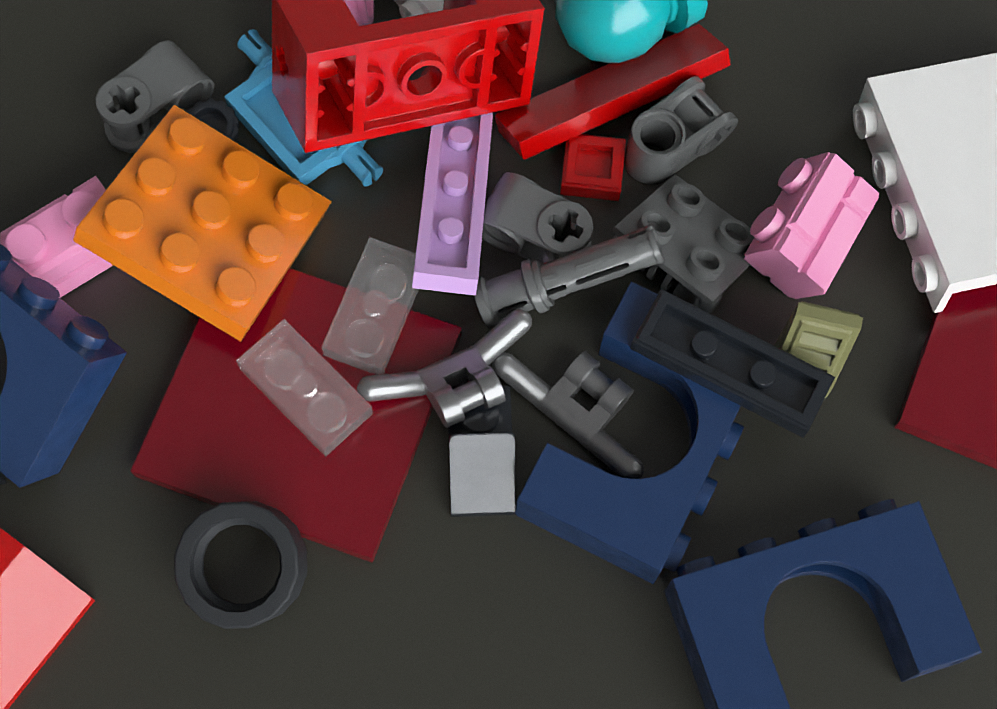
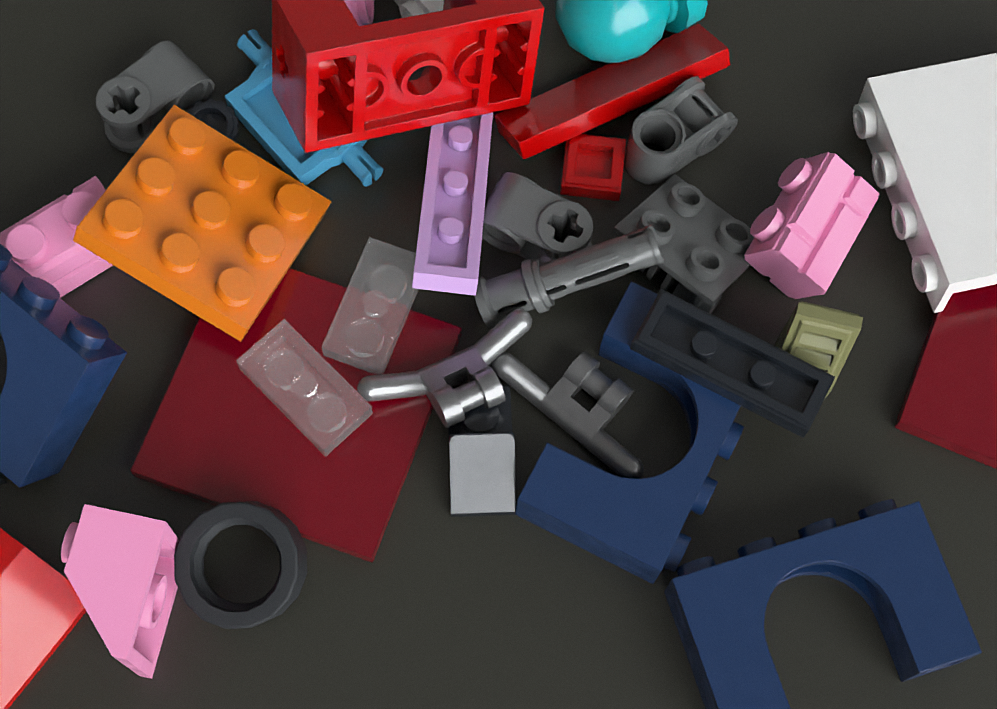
none -> bright pink slope [61,504,180,679]

